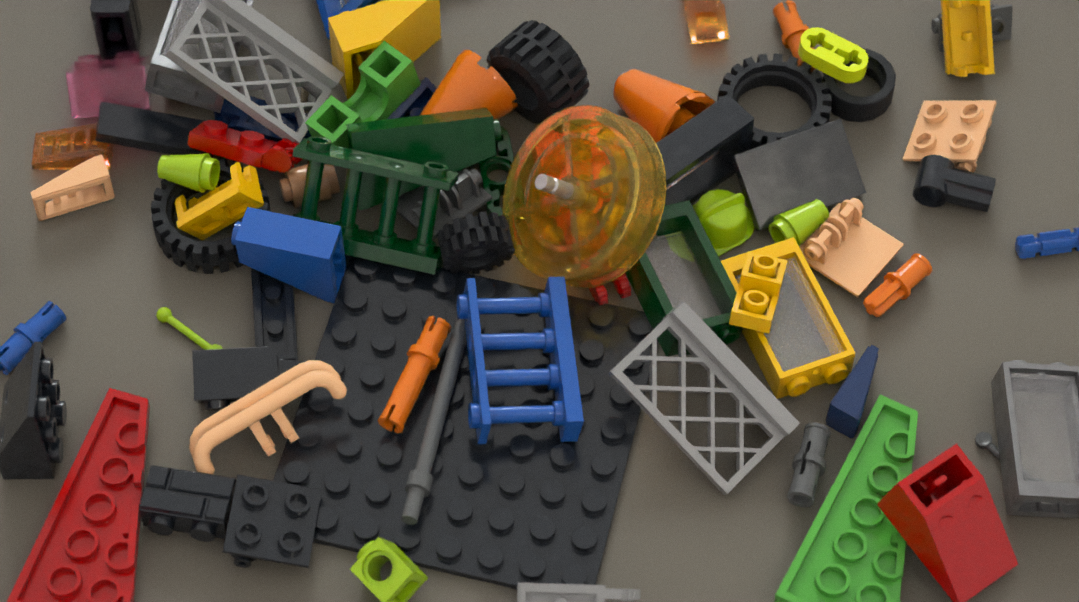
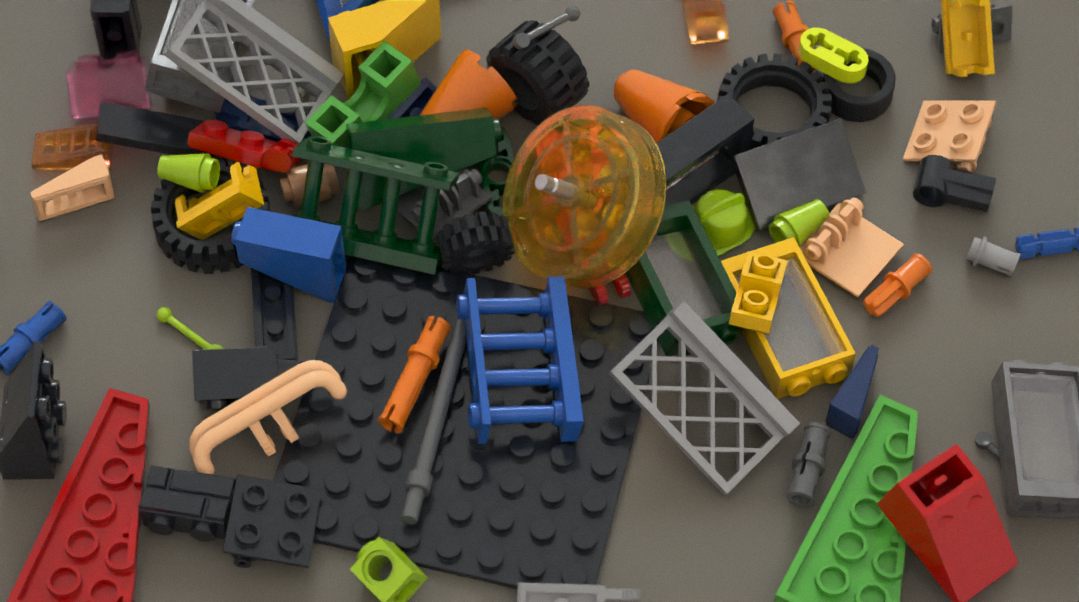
none -> dark grey hinge [513,6,580,50]
none -> light grey pin [966,236,1020,277]

